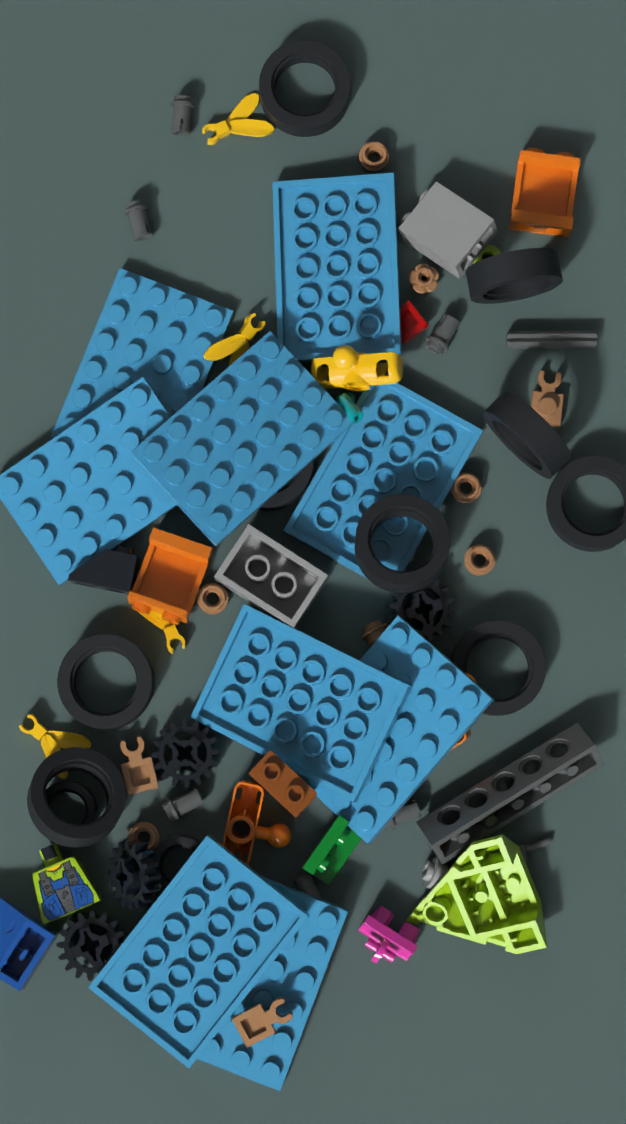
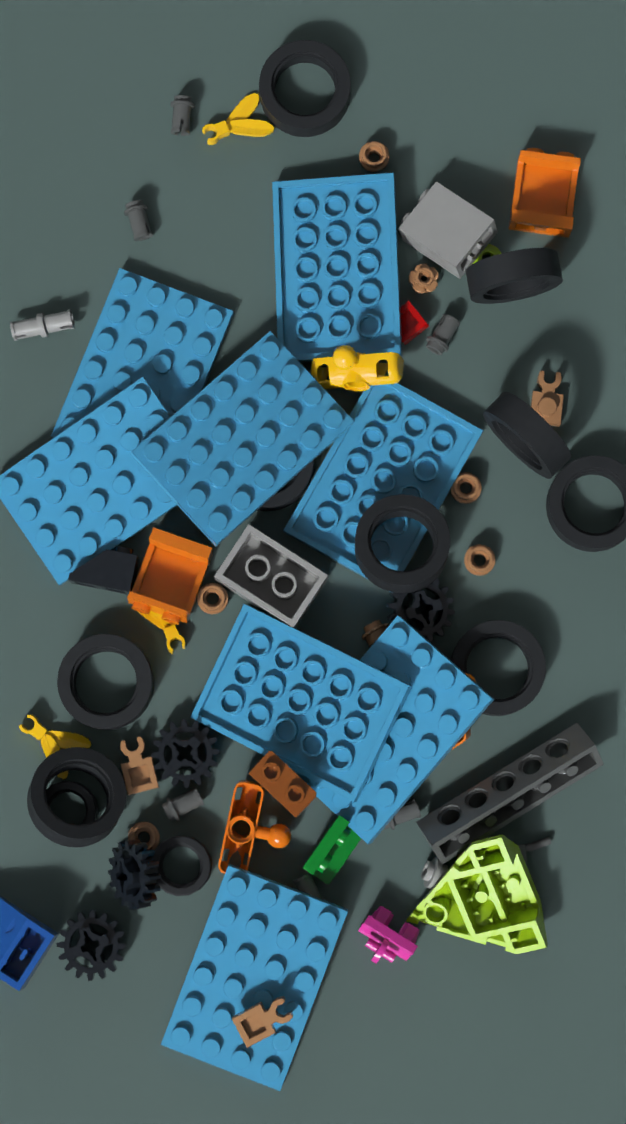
torso [32,843,103,924] -> none
dark azure plate [88,834,310,1068] -> none
yellow piece [203,313,265,366] -> none
teal arm [335,392,364,424] -> none
dark grey axle [506,330,598,349] -> none
none -> light grey pin [10,309,75,341]

